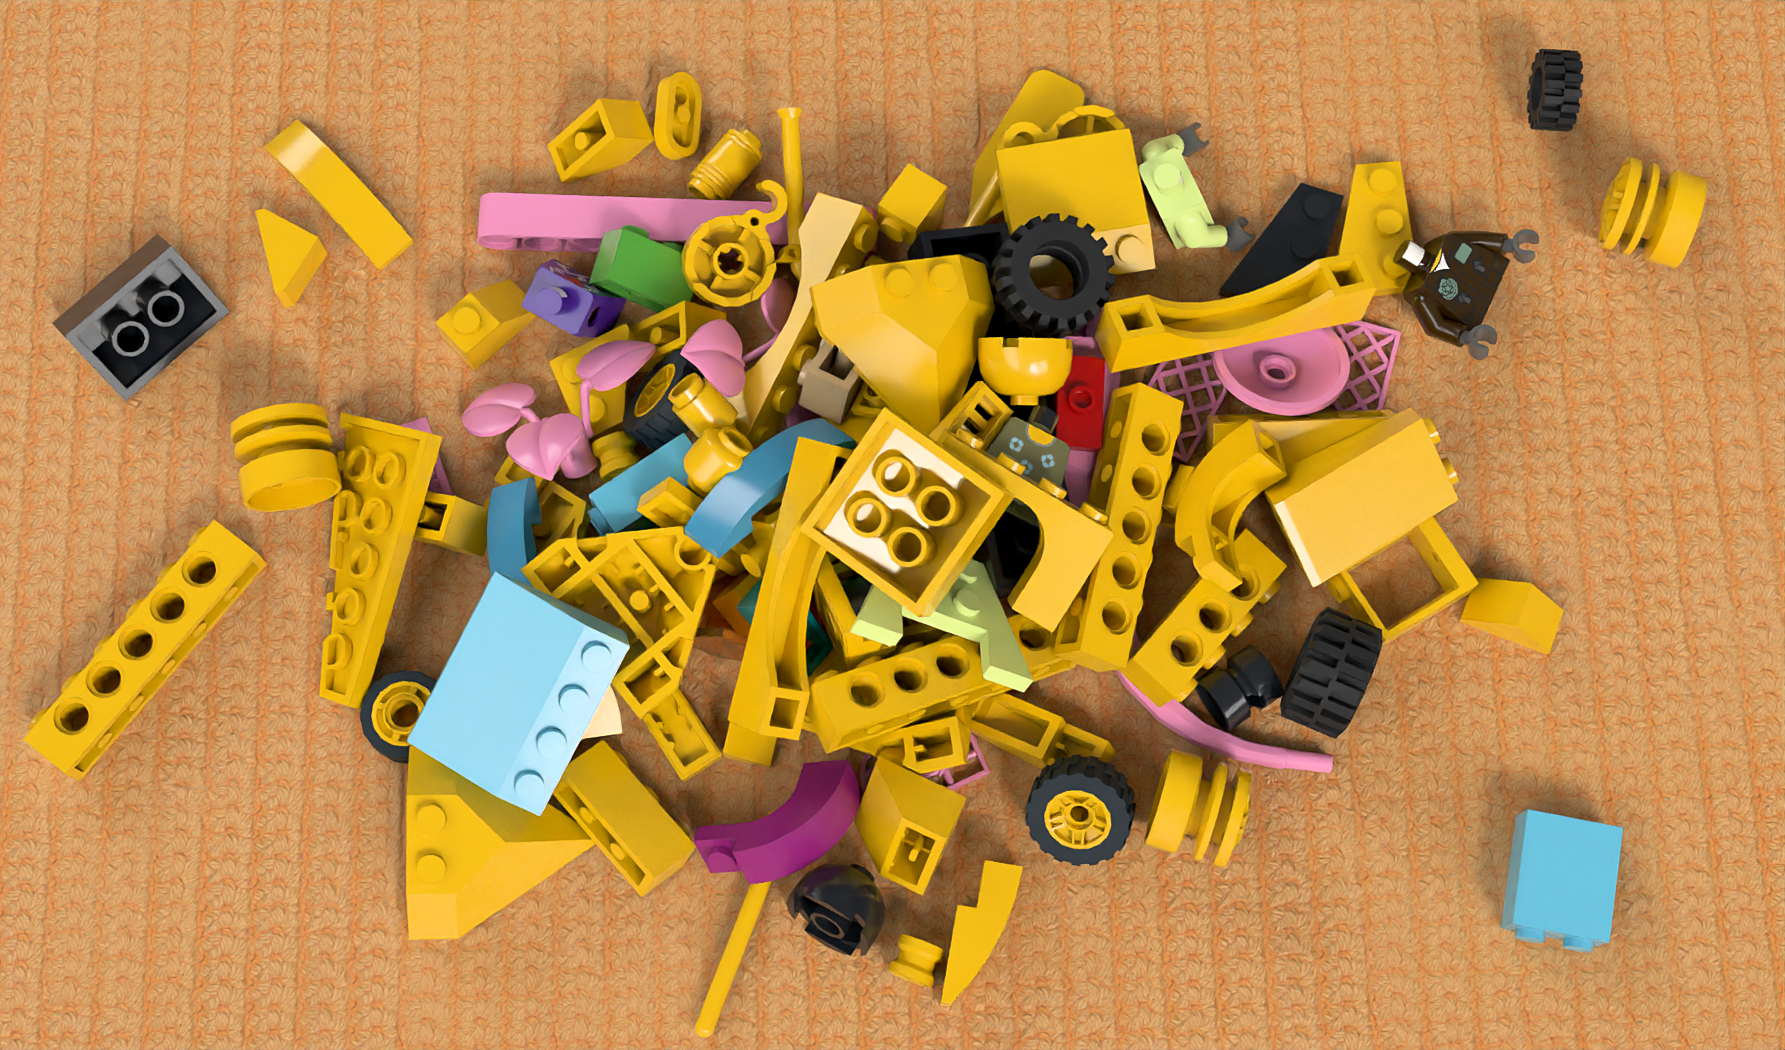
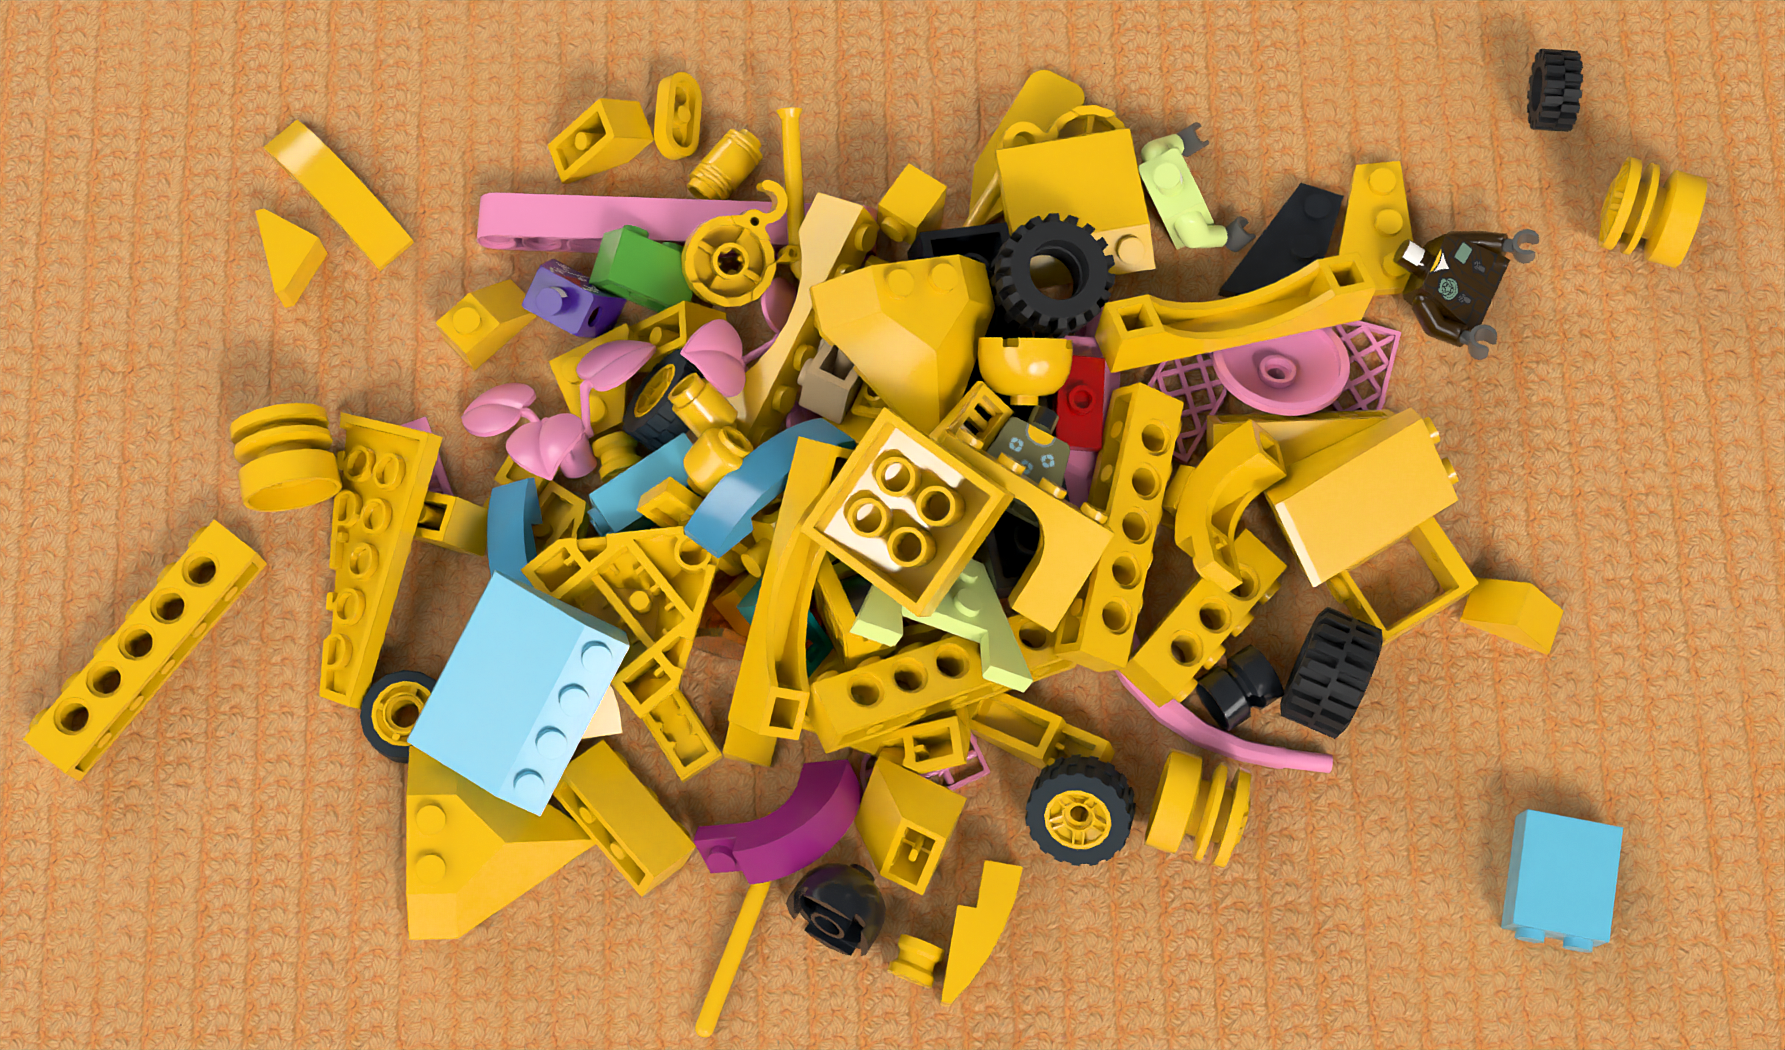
slope [52,234,230,401] -> none

